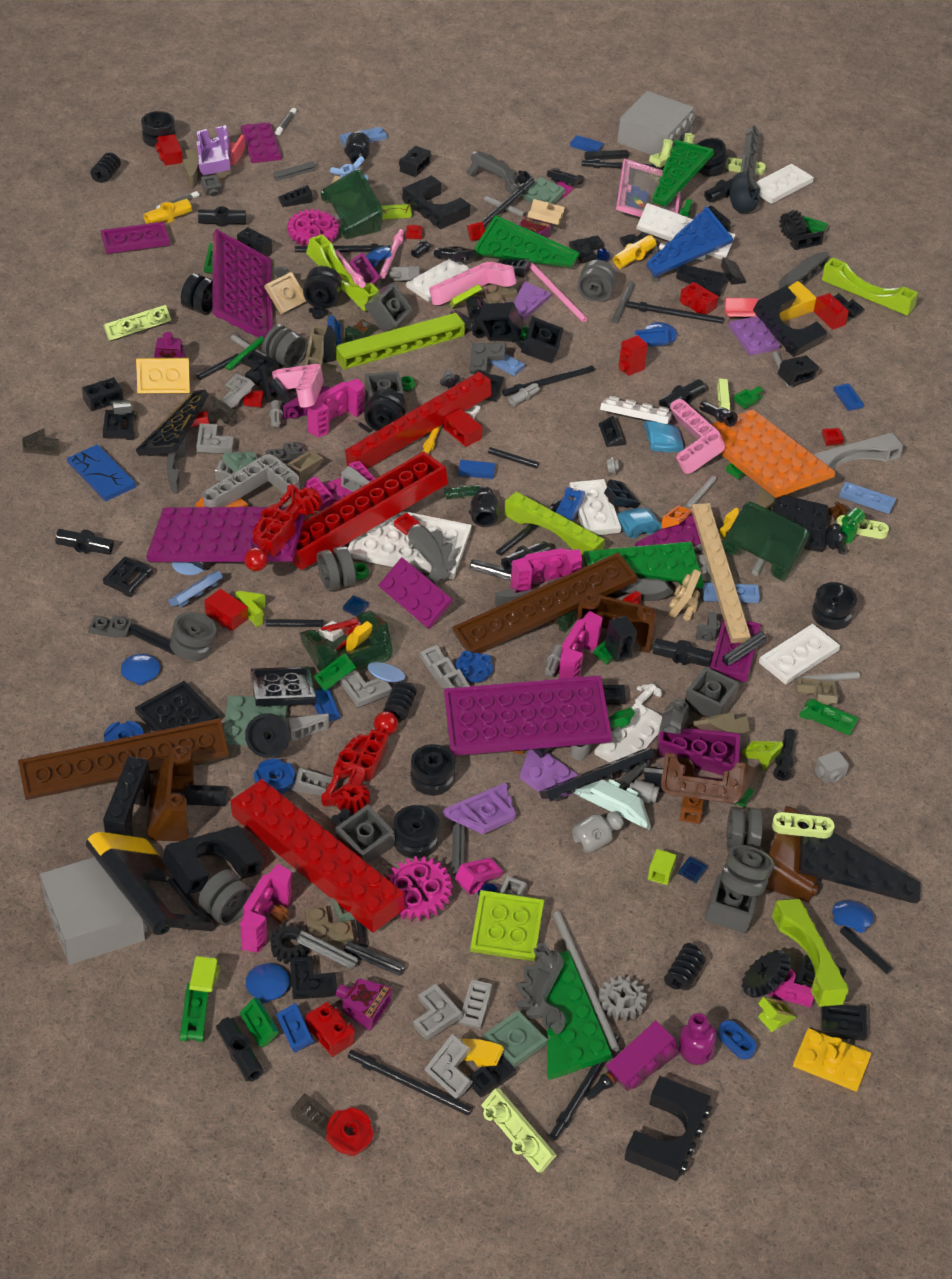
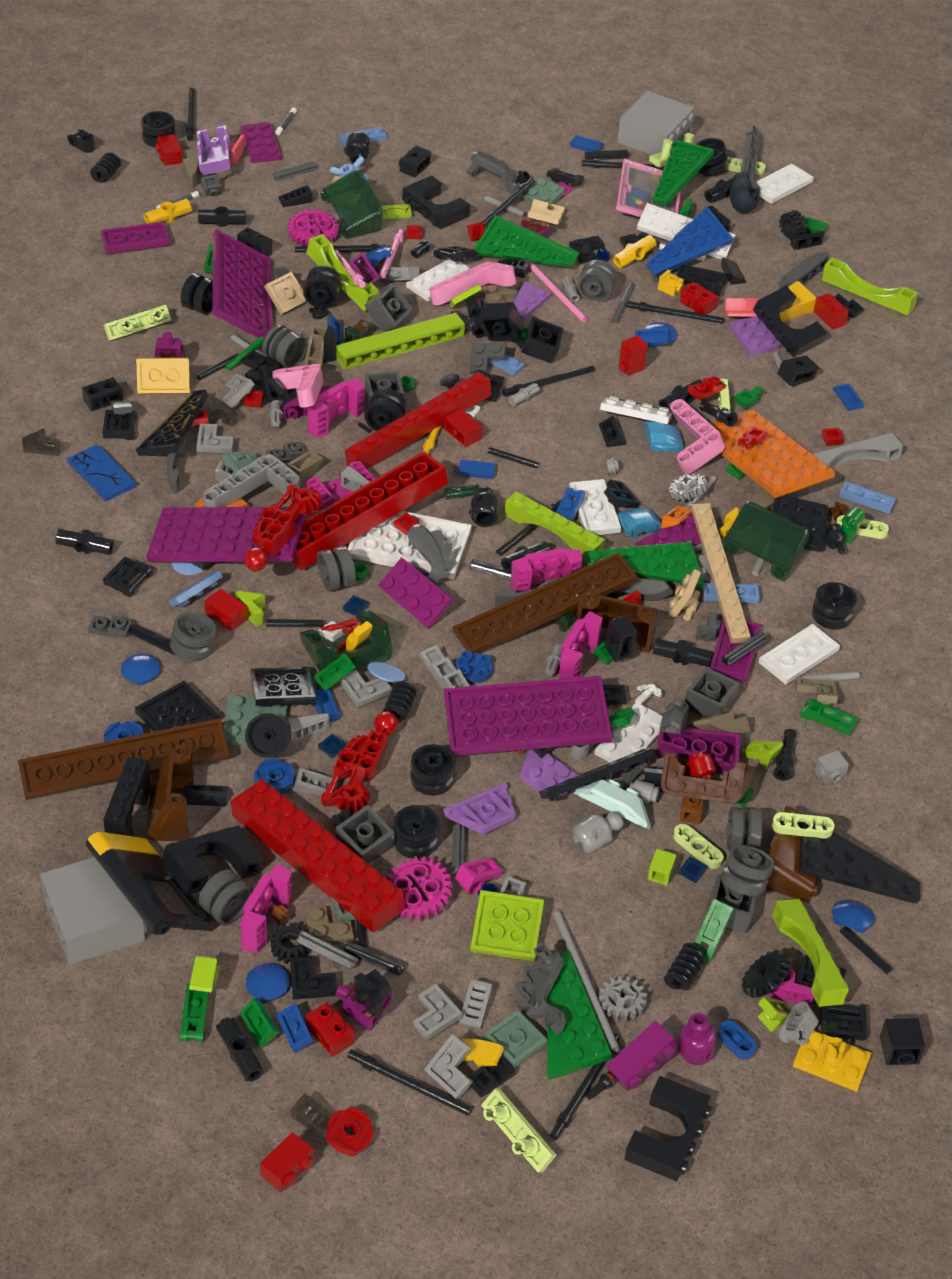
none -> black piece [67,128,95,153]
none -> black bar [186,88,195,141]
none -> red brick [260,1132,314,1192]
none -> clear blue tile [318,734,346,759]
none -> black brick [353,969,389,1018]
none -> light grey axle [562,276,580,302]
none -> yellow brick [658,270,684,296]
none -> light grey gear [668,473,708,501]
none -> yellowish green beam [673,824,724,869]
none -> red head [686,752,716,780]
none -> red slope [687,376,726,400]
none -> plate [694,898,735,963]
none -> red plate [738,427,768,449]
none -> light grey piece [779,1002,819,1045]
none -> black head [880,1018,925,1065]

